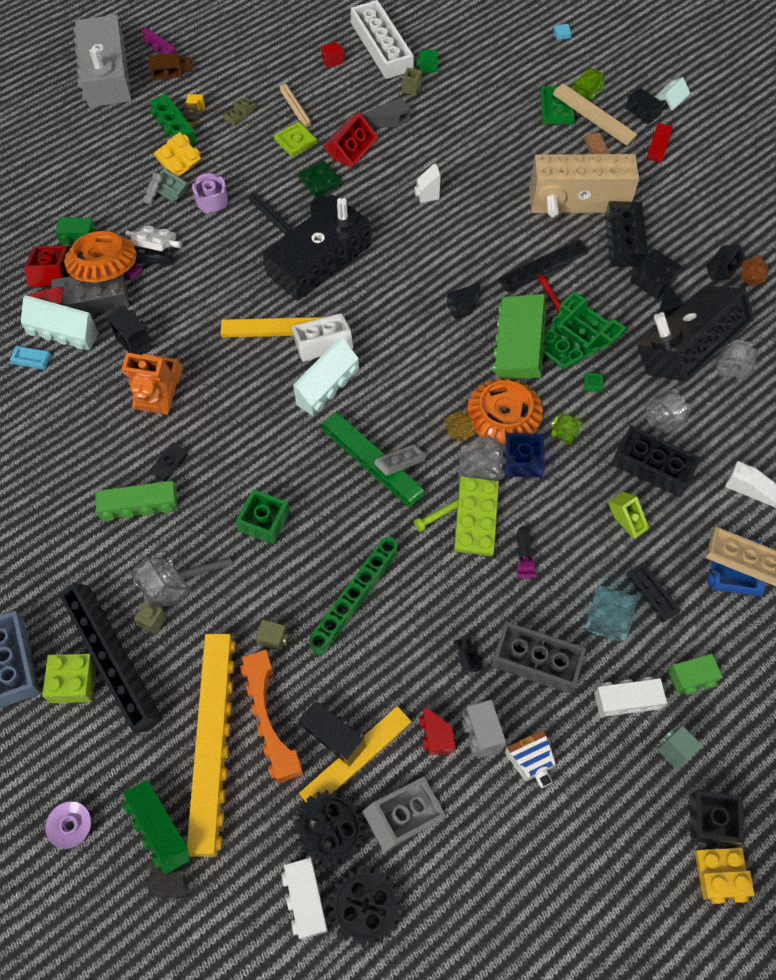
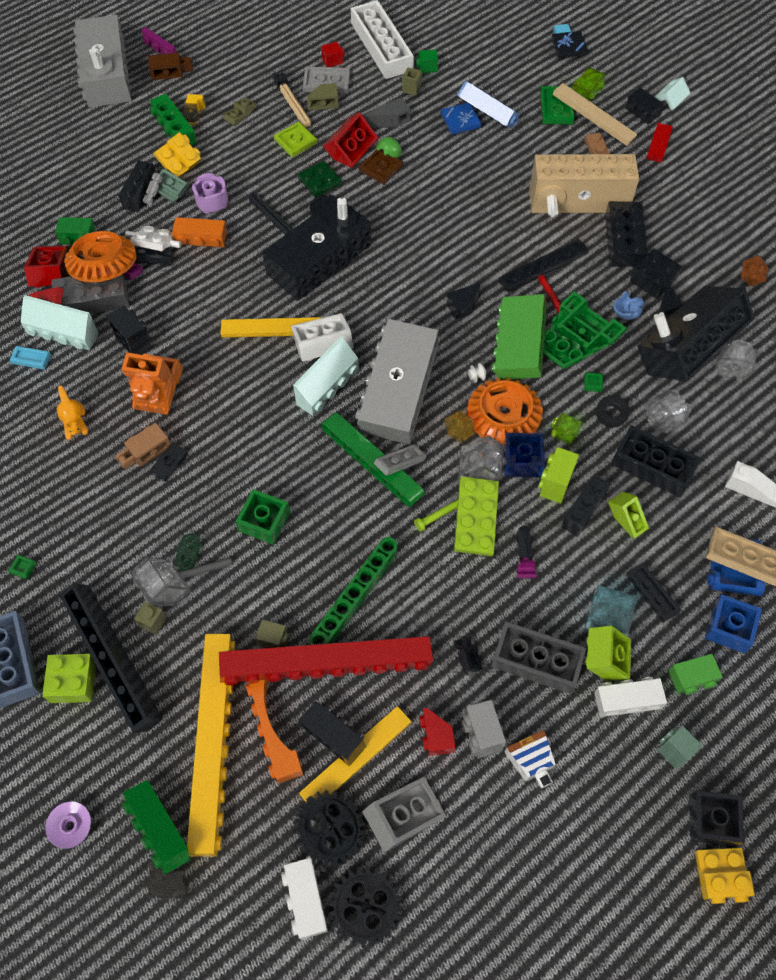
bright green brick [95,481,178,521] -> none
white slope [414,164,441,203] -> none
black brick [706,244,746,280] -> none
none -> green tile [8,554,37,580]
none -> light orange animal [57,385,88,440]
none -> medium nougat brick [115,423,171,469]
none -> black brick [119,160,156,212]
none -> orange brick [172,217,227,247]
none -> clear green plate [175,533,201,571]
none -> red brick [219,636,433,685]
none -> black wheel [273,70,288,88]
none -> light grey tile [303,67,350,94]
none -> olive slope [307,83,339,111]
none -> light grey piece [356,319,438,444]
none -> reddish brown tile [359,149,403,185]
none -> bright green hair [376,136,401,158]
none -> blue tile [441,102,481,135]
none -> slope [457,81,520,128]
none -> white wheel [468,363,486,383]
none -> lime brick [538,447,579,504]
none -> black tile [551,31,588,59]
none -> black brick [561,475,611,537]
none -> lime brick [586,626,631,682]
none -> black tyre [596,395,630,427]
none -> medium blue hair [613,292,645,320]
none -> blue brick [704,594,762,654]

